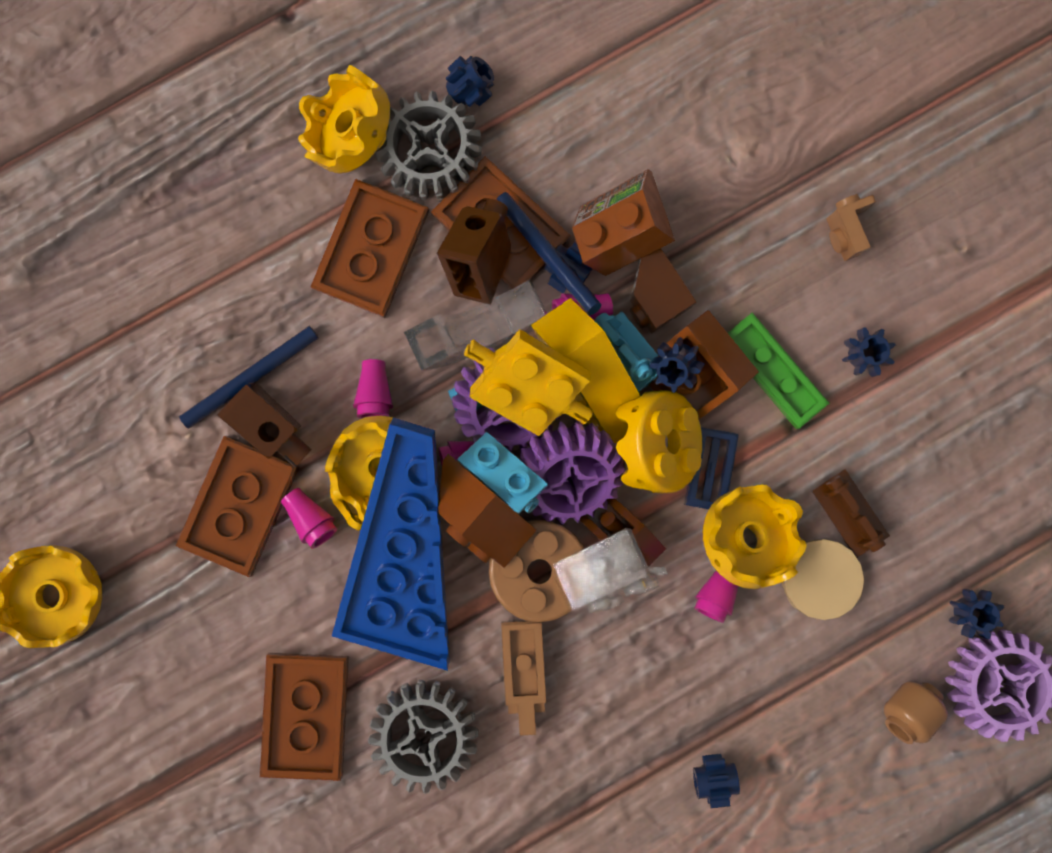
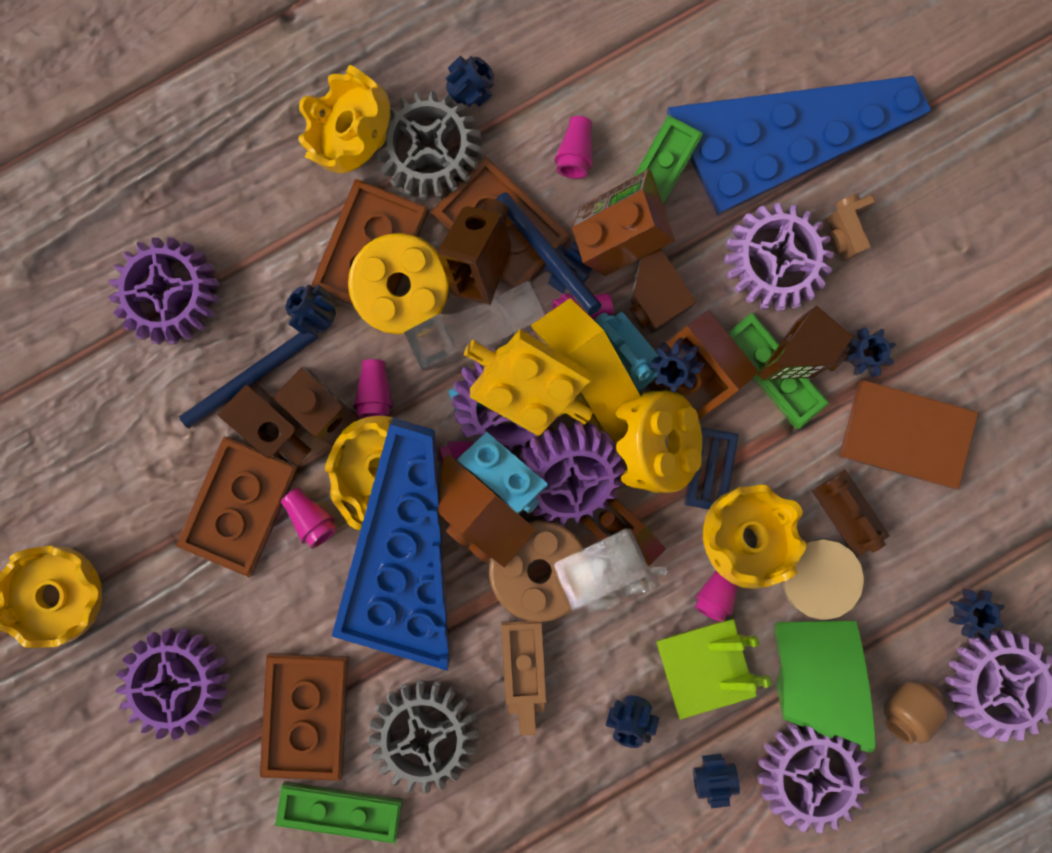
none -> medium lavender gear [108,237,221,345]
none -> medium lavender gear [115,628,230,740]
none -> reddish brown torso [273,367,360,446]
none -> bright green tile [275,781,403,844]
none -> dark blue gear [285,285,336,335]
none -> yellow plate [348,233,450,335]
none -> dark pink cone [554,116,593,179]
none -> dark blue gear [606,695,660,748]
none -> bright green tile [634,115,703,206]
none -> lime plate [655,618,772,720]
none -> blue wing [666,76,931,216]
none -> lavender gear [724,203,834,312]
none -> lavender gear [757,722,871,834]
none -> reddish brown slope [758,305,853,380]
none -> bright green slope [774,621,876,752]
none -> dark orange tile [839,380,979,489]

